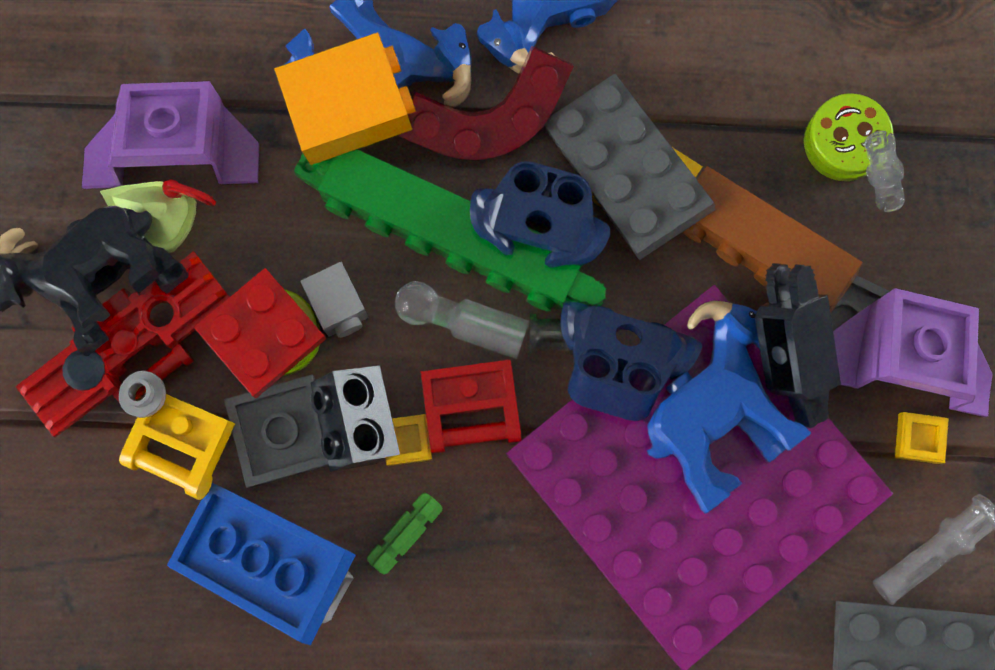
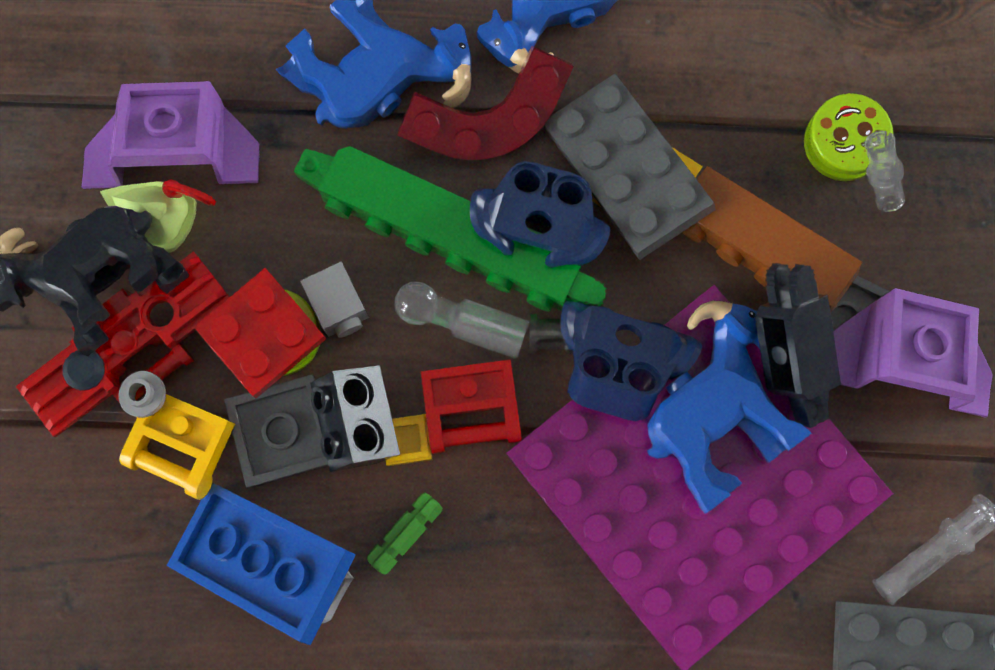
light orange brick [274,32,416,165] -> none
yellow tile [895,412,949,464] -> none

